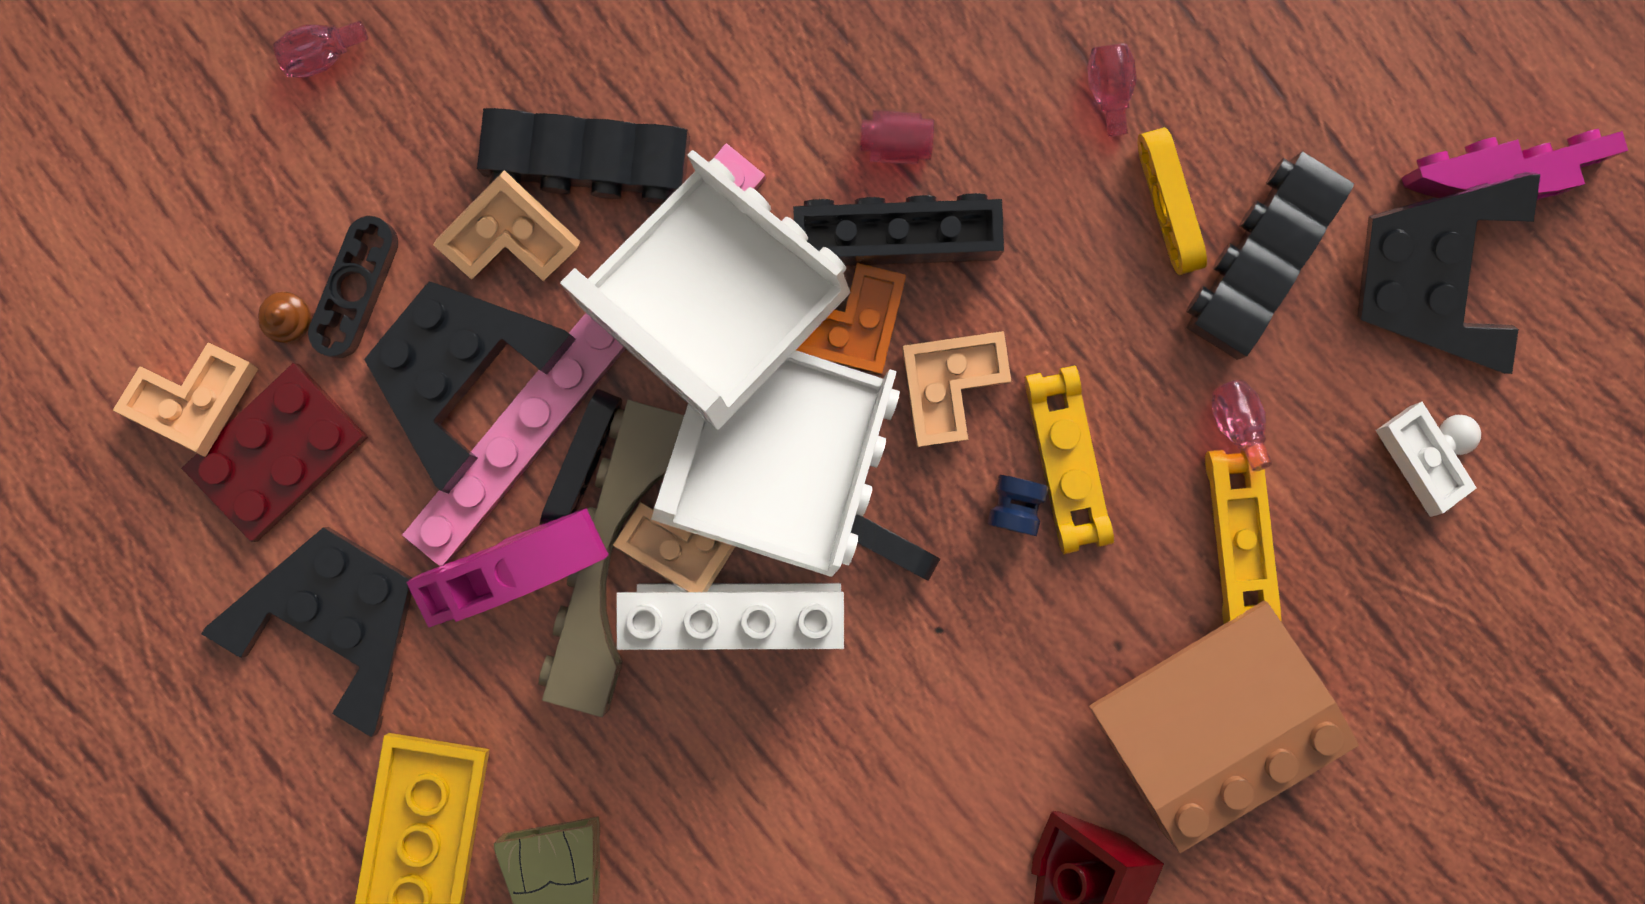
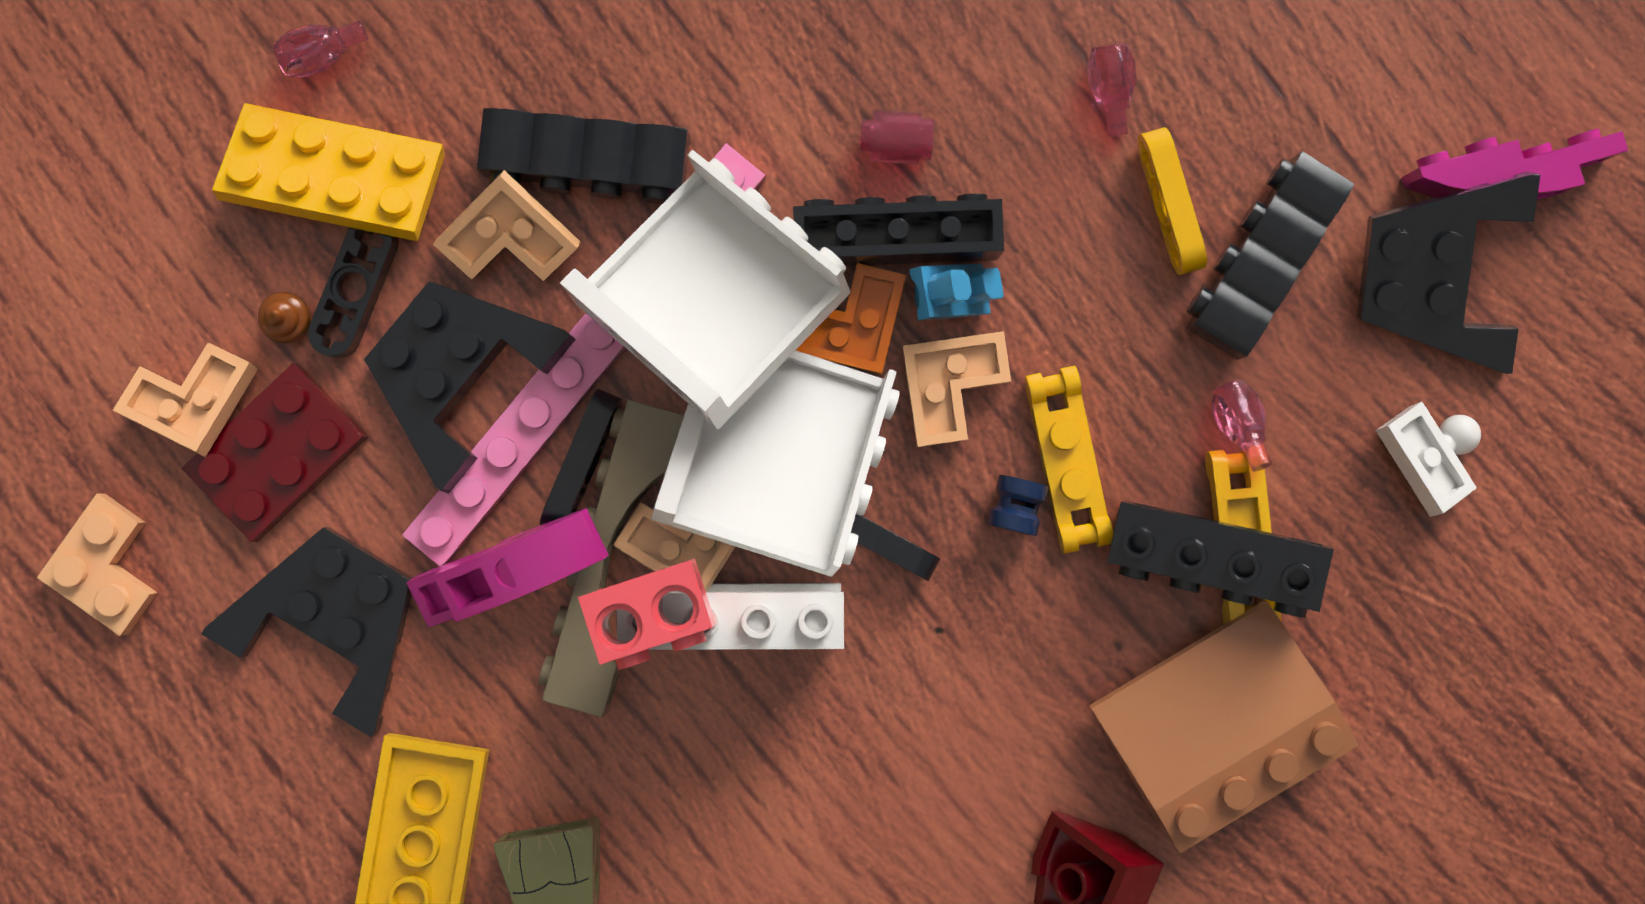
none -> light nougat plate [37,494,158,636]
none -> yellow plate [212,103,445,241]
none -> coral brick [578,558,716,670]
none -> dark azure hips [909,264,1004,321]
none -> black brick [1107,500,1334,618]

